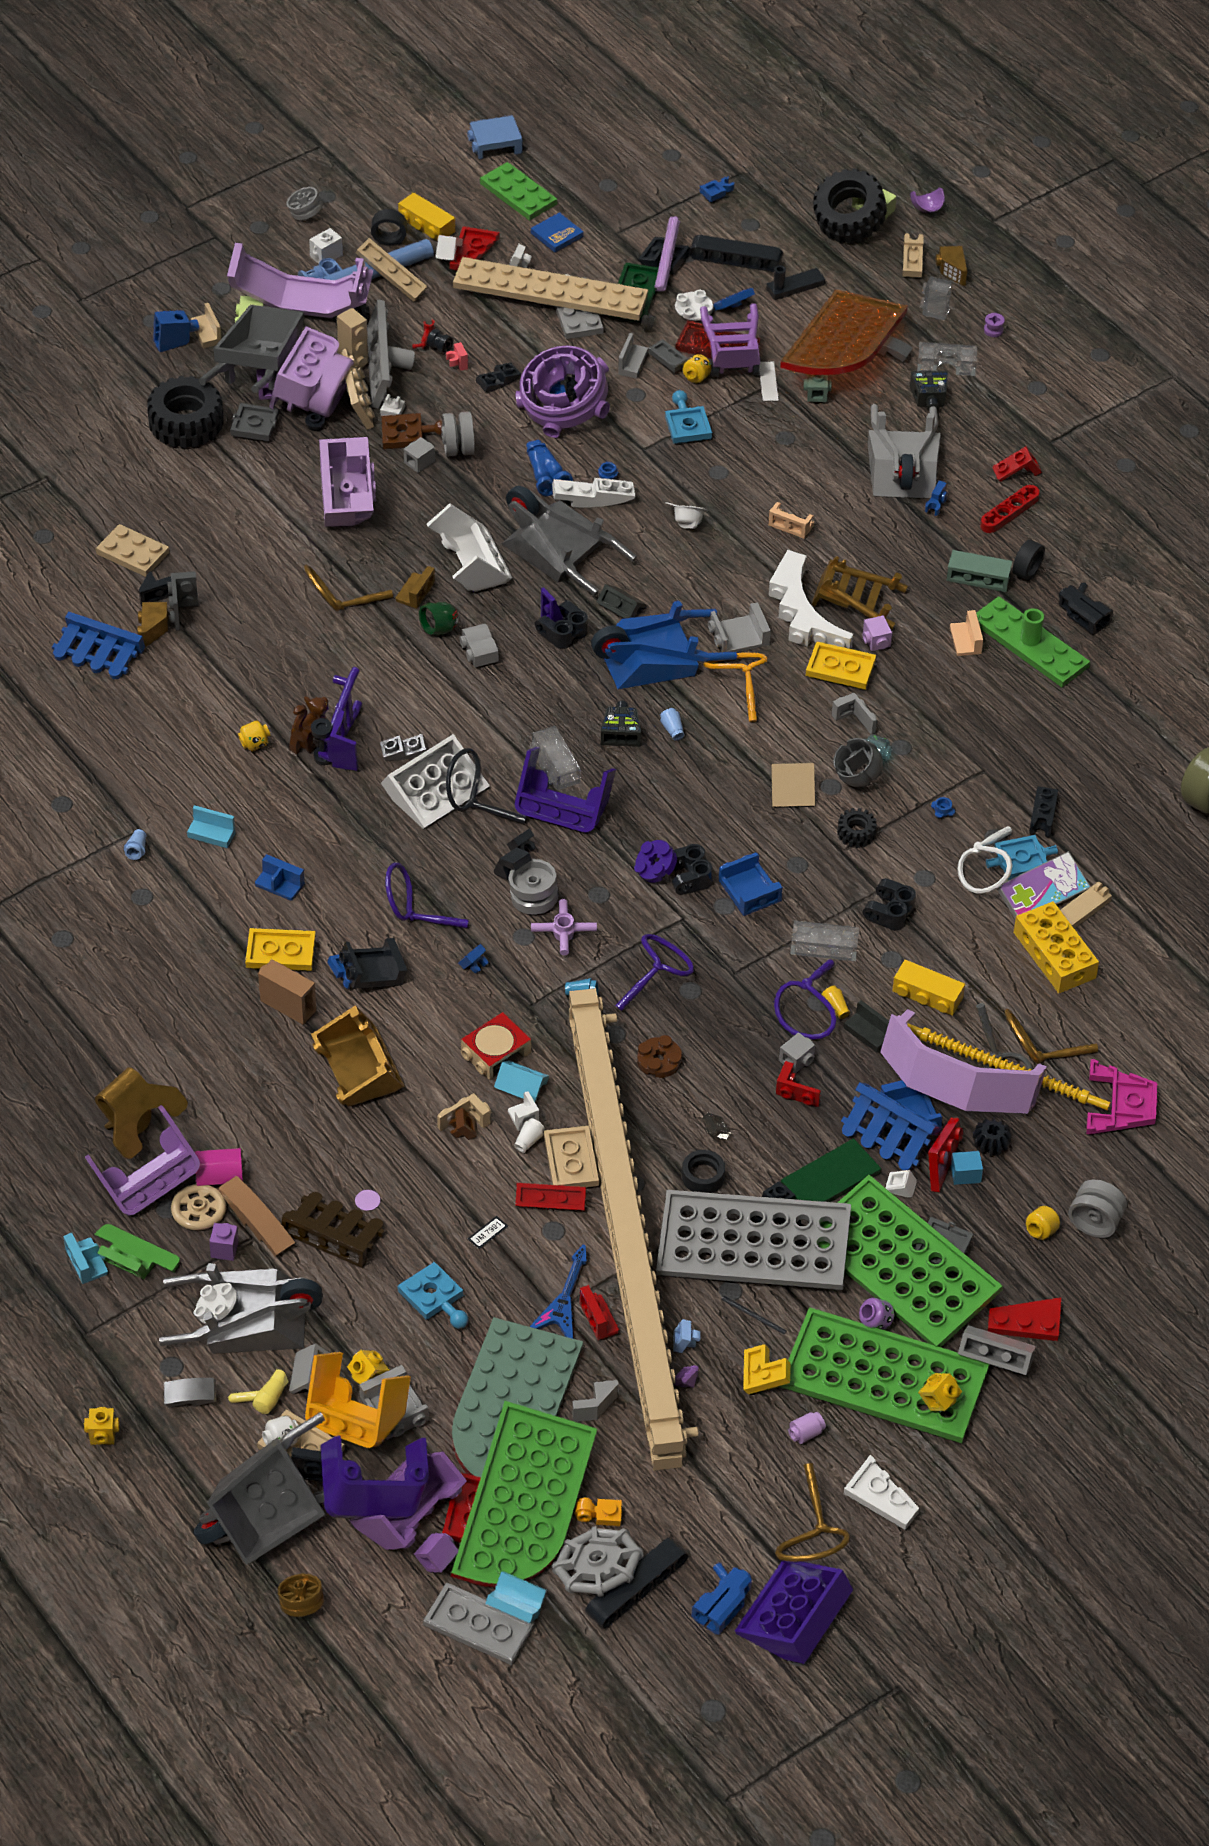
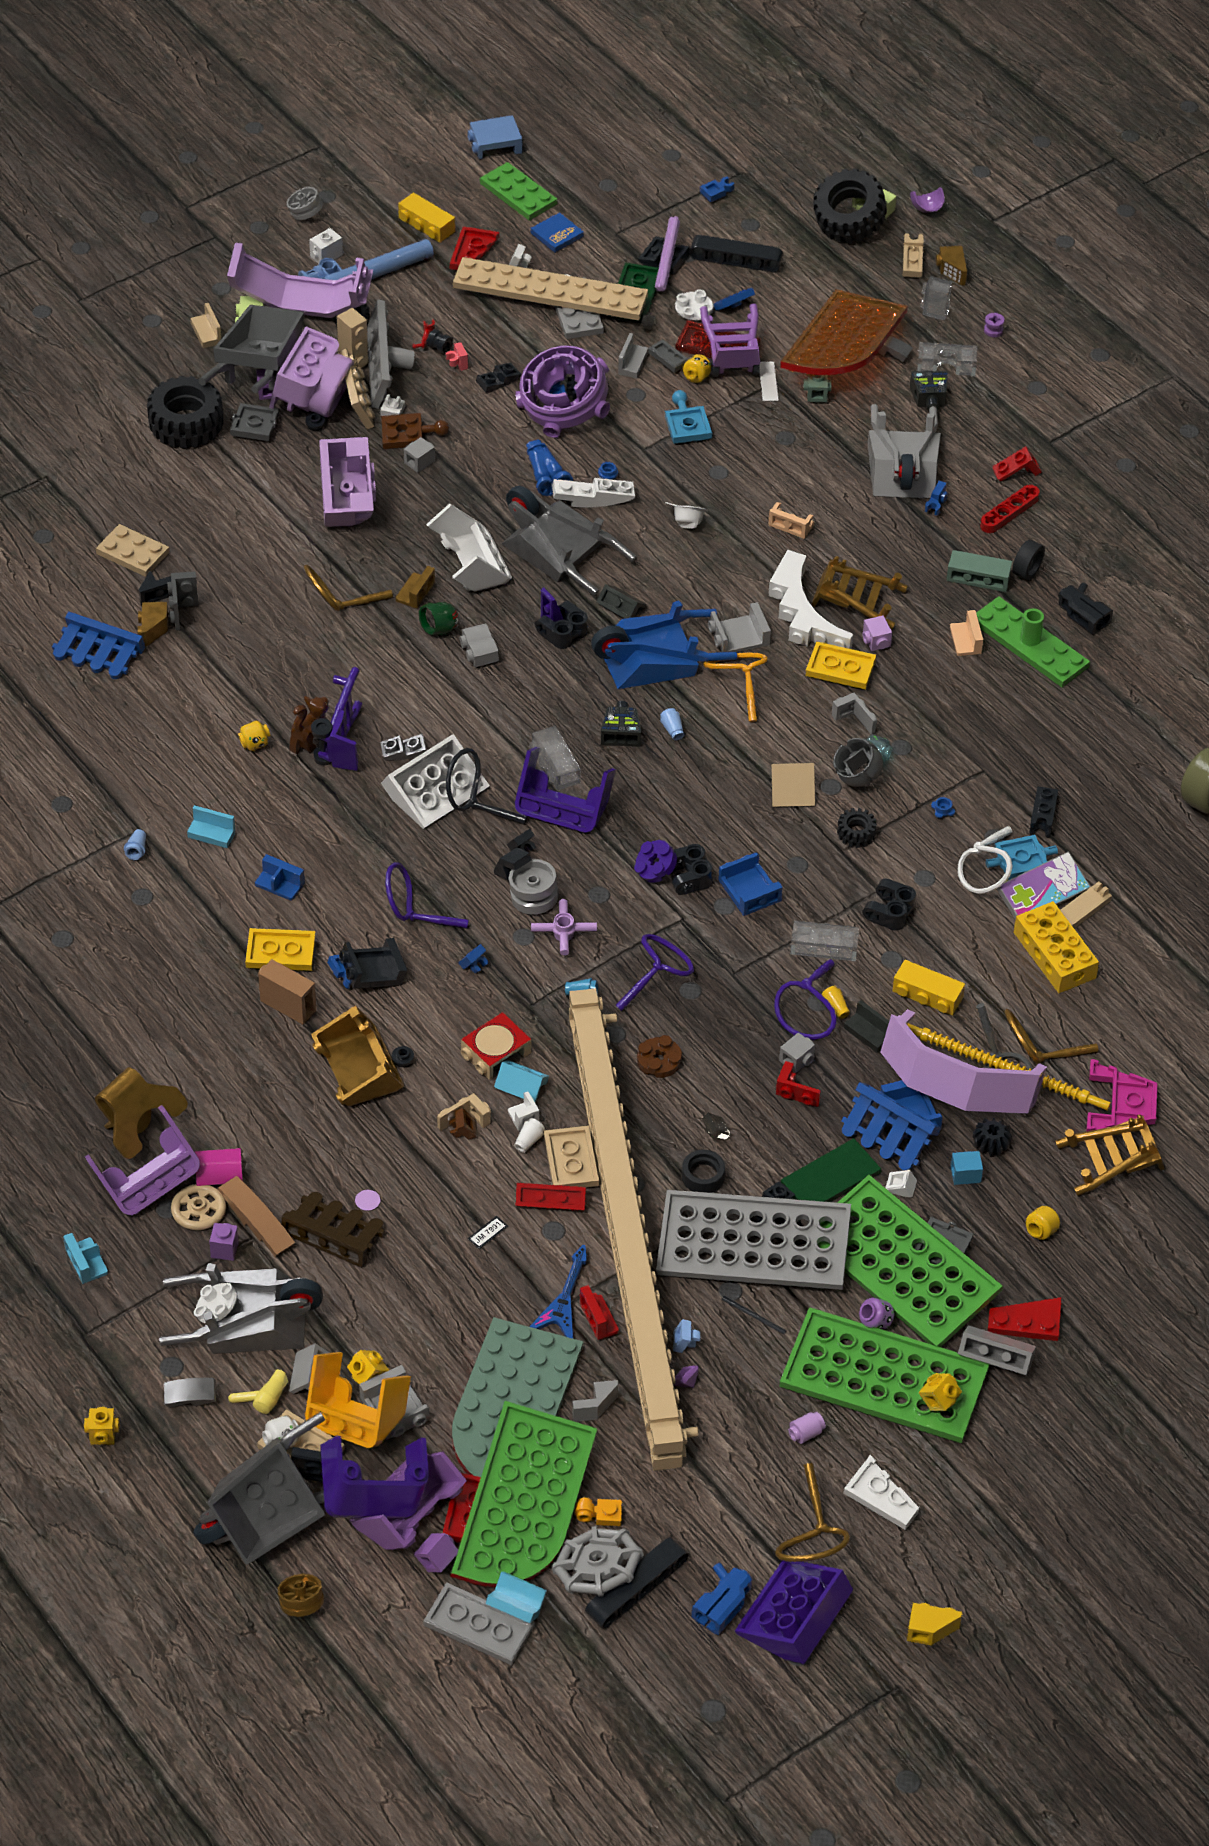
bright green plate [94,1224,180,1280] -> none
blue torso [153,310,199,352] -> none
tan plate [356,238,427,302] -> none
black tyre [371,209,407,246] -> none
dark azure plate [397,1262,469,1329] -> none
white panel [436,235,463,260] -> none
light grey wheel [441,412,474,457] -> none
yellow plate [743,1344,790,1394] -> none
black piece [766,265,826,301] -> none
red wing [928,1117,963,1192] -> none
light grey wheel [1068,1179,1127,1238] -> none
none -> black plate [392,1046,414,1068]
none -> yellow slope [907,1603,962,1645]
none -> pearl gold hand [1055,1114,1165,1196]

